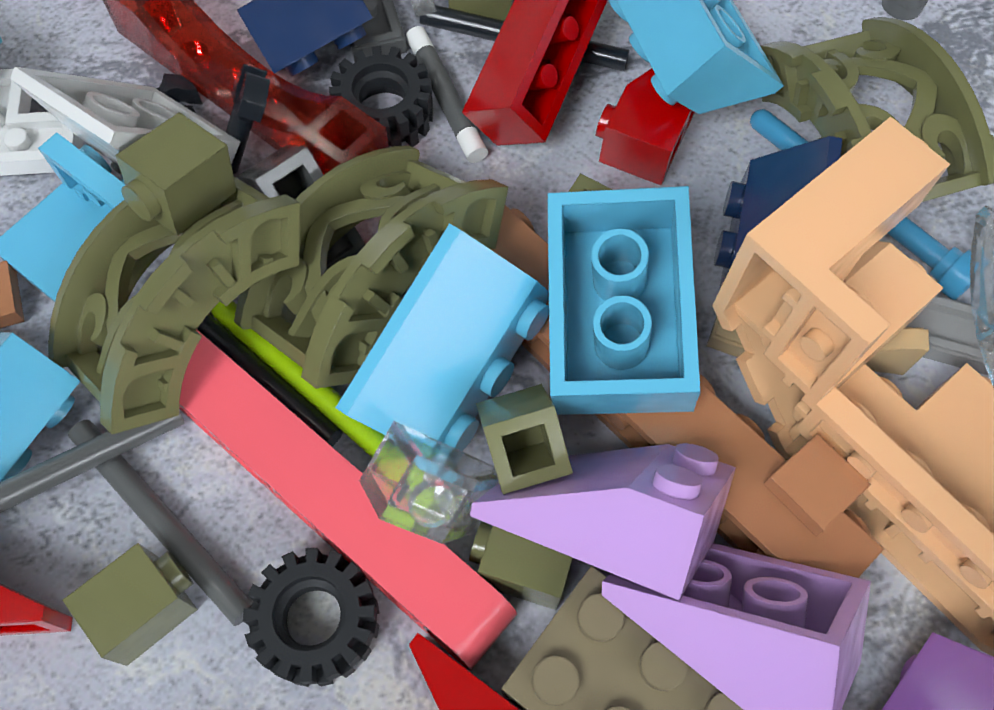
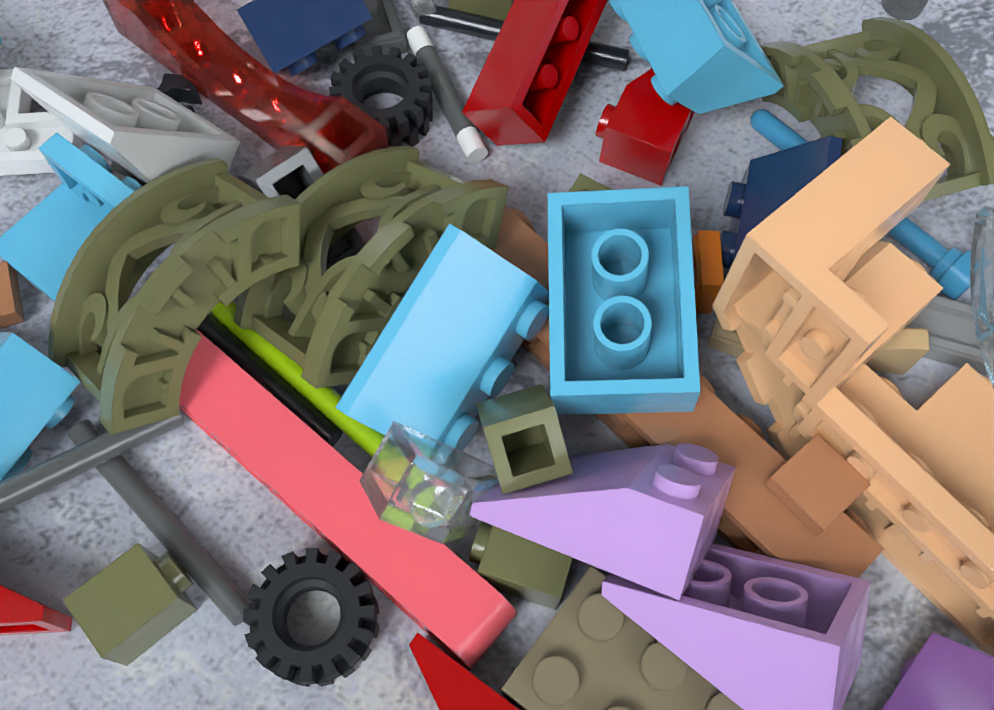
olive brick [115,112,236,236] -> none
black bar [226,64,270,174] -> none
none -> orange tile [692,230,724,314]

